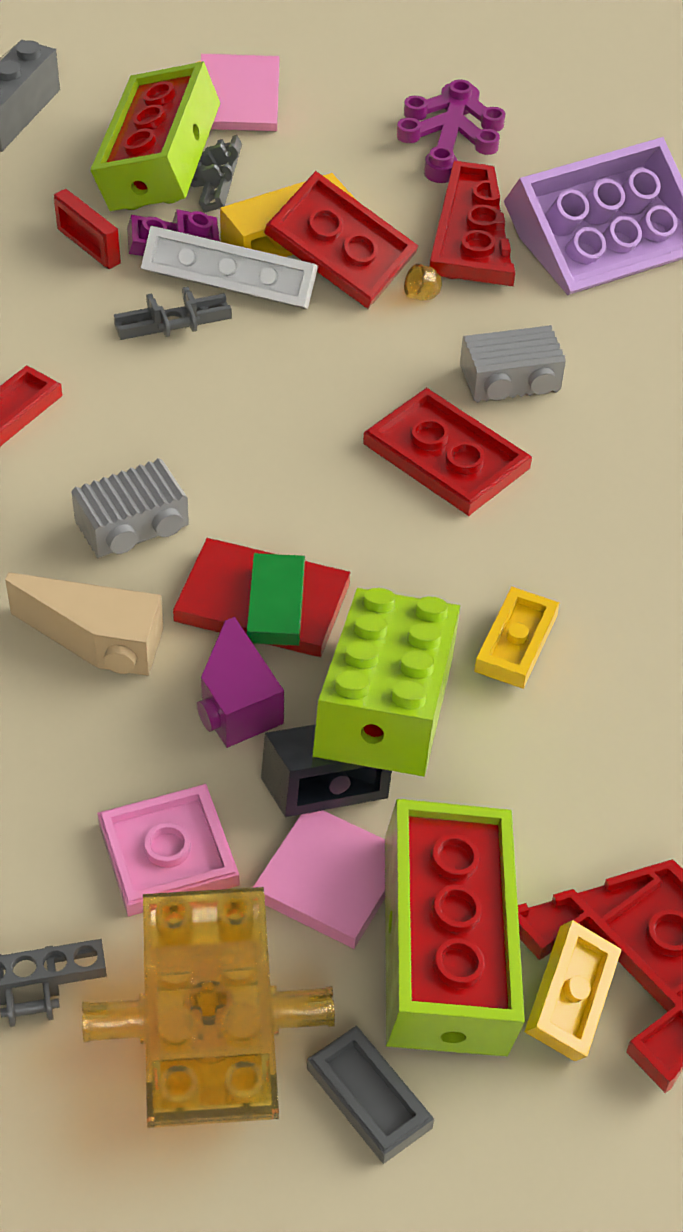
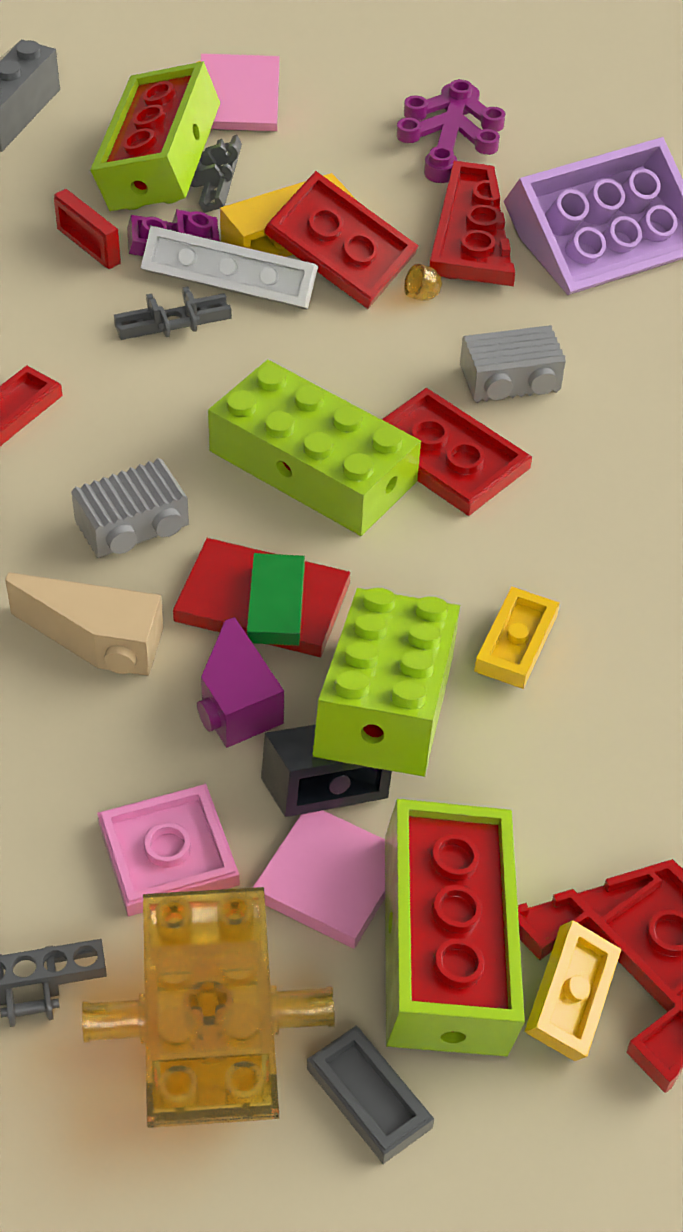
none -> lime brick [208,359,421,536]

